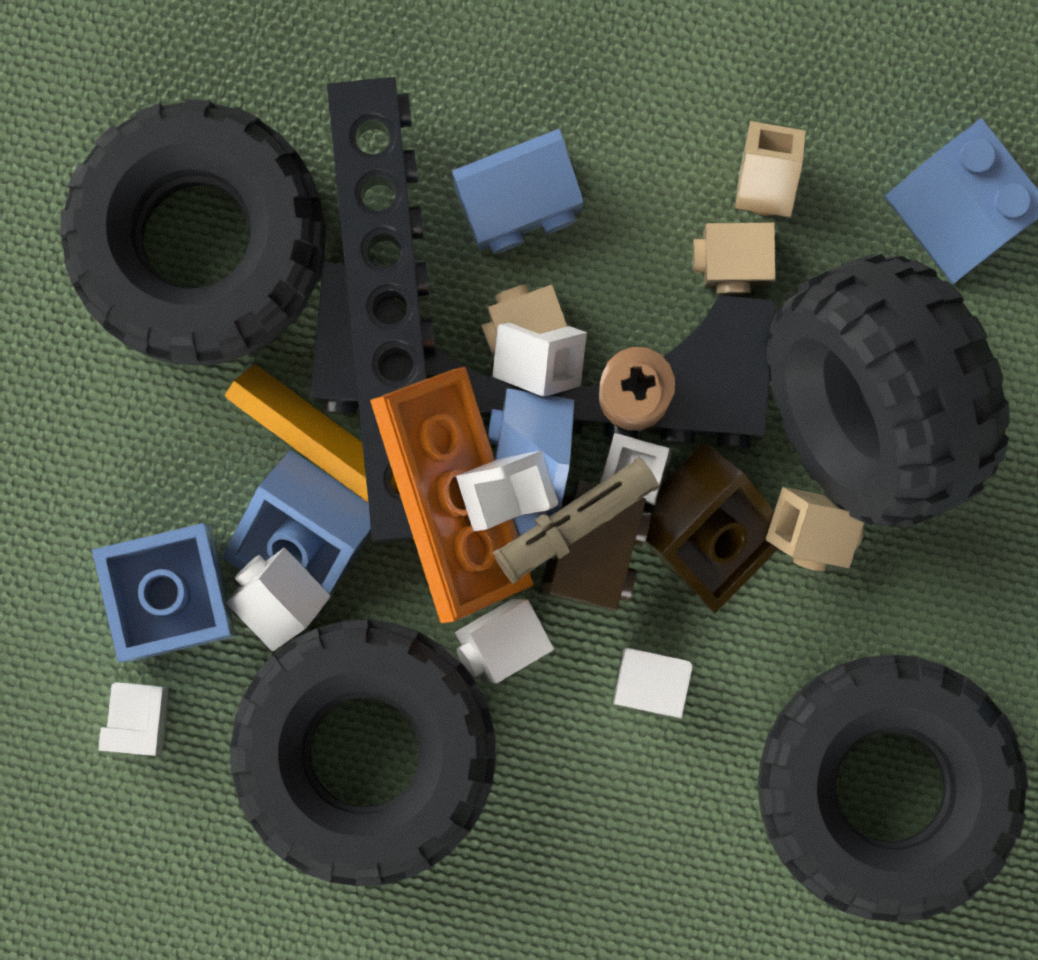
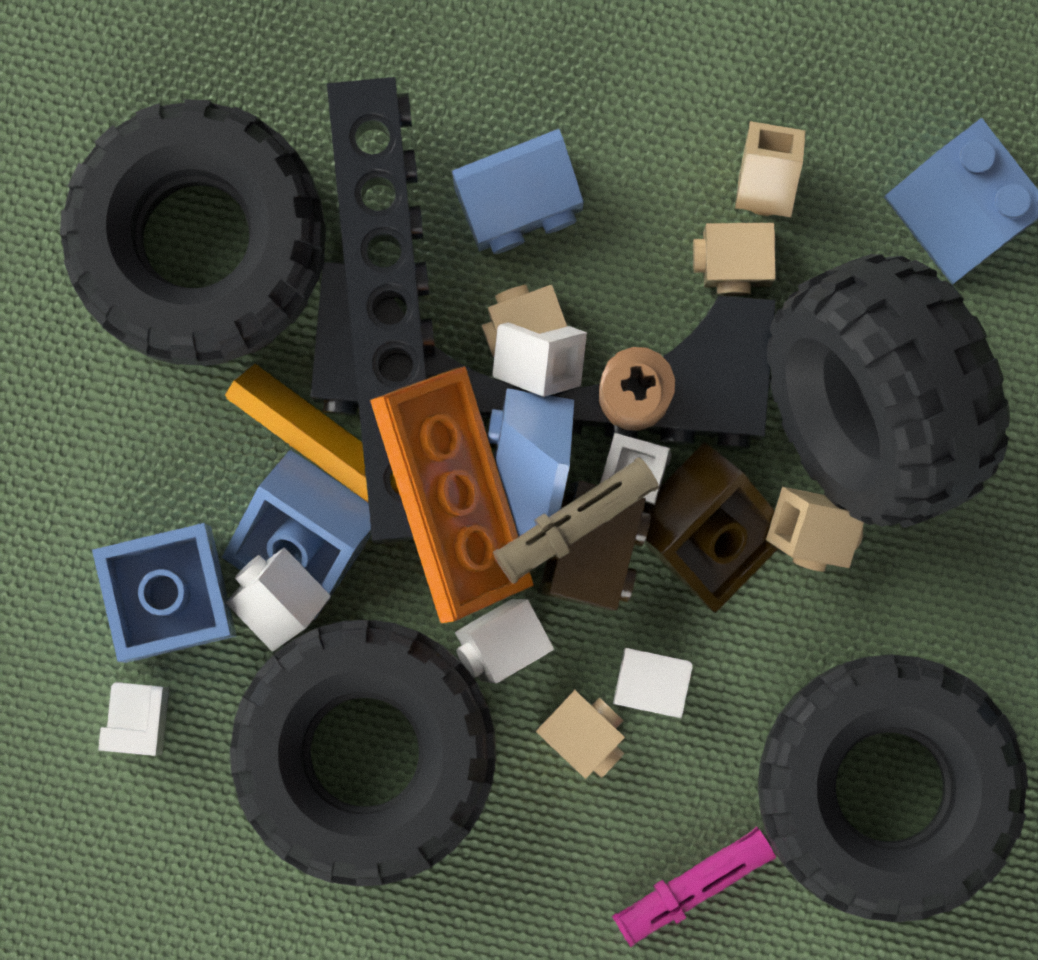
white panel [456,450,558,531] -> none
none -> tan brick [536,690,625,779]
none -> dark pink pin [612,827,776,947]

